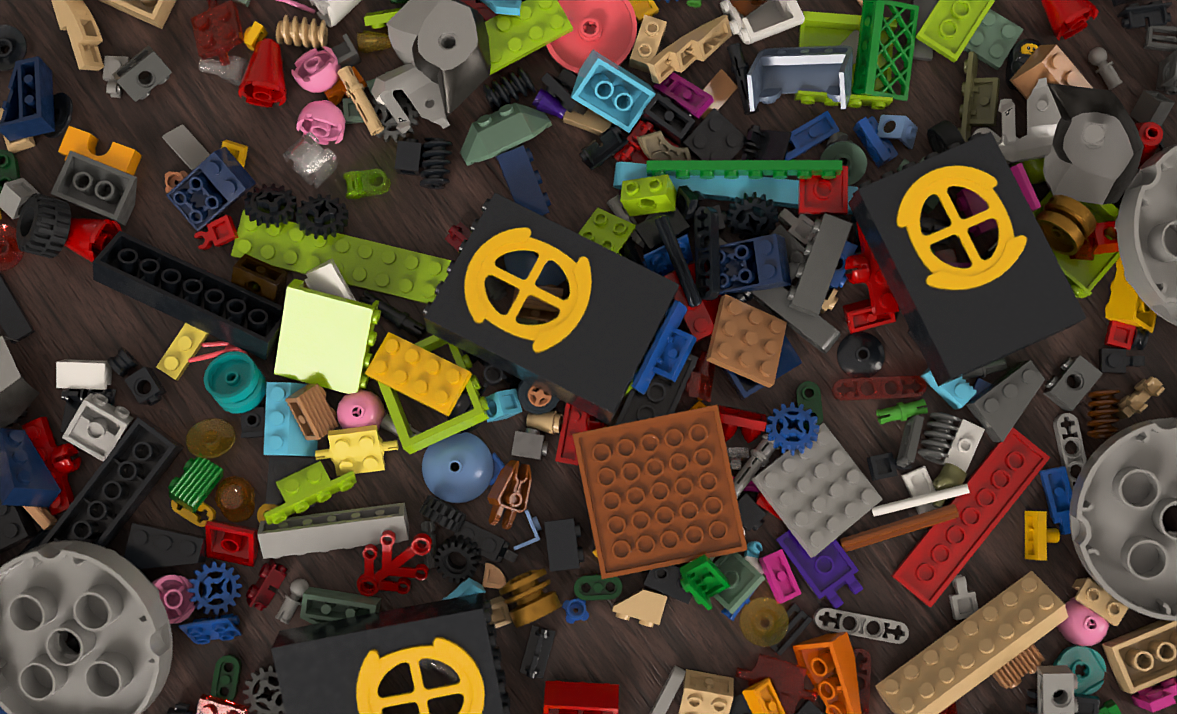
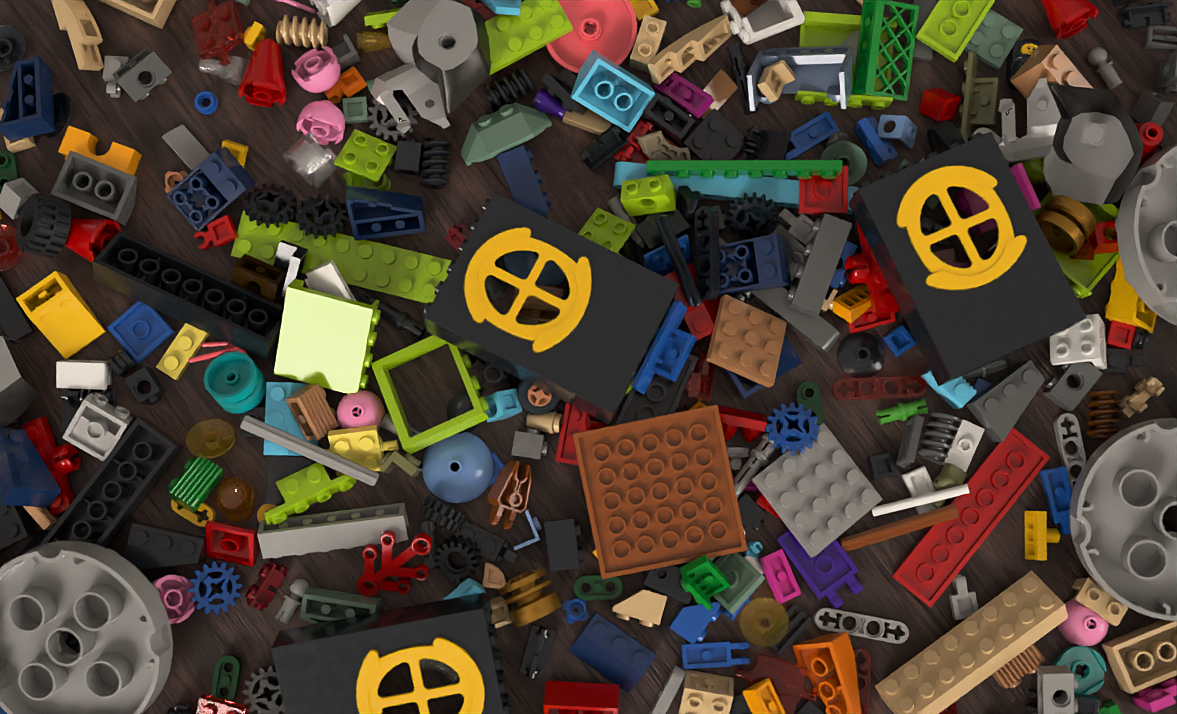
blue hinge [179,613,242,644] -> none
tan pin [337,66,385,136] -> none
yellow plate [364,332,472,417] -> none
none -> yellow slope [16,271,106,360]
none -> blue tile [107,301,176,364]
none -> blue plate [194,91,218,115]
none -> light grey axle [240,415,379,486]
none -> panel [273,240,308,298]
none -> lime hinge [334,129,397,183]
none -> dark blue wedge [346,185,426,241]
none -> olive bracket [380,450,423,477]
none -> dark blue slope [568,610,657,693]
none -> blue slope [668,600,722,645]
none -> blue hinge [681,641,750,669]
none -> tan bracket [757,60,796,103]
none -> light orange slope [832,283,871,323]
none -> blue tile [882,324,917,357]
none -> red panel [919,88,961,122]
none -> white bracket [1050,314,1107,370]

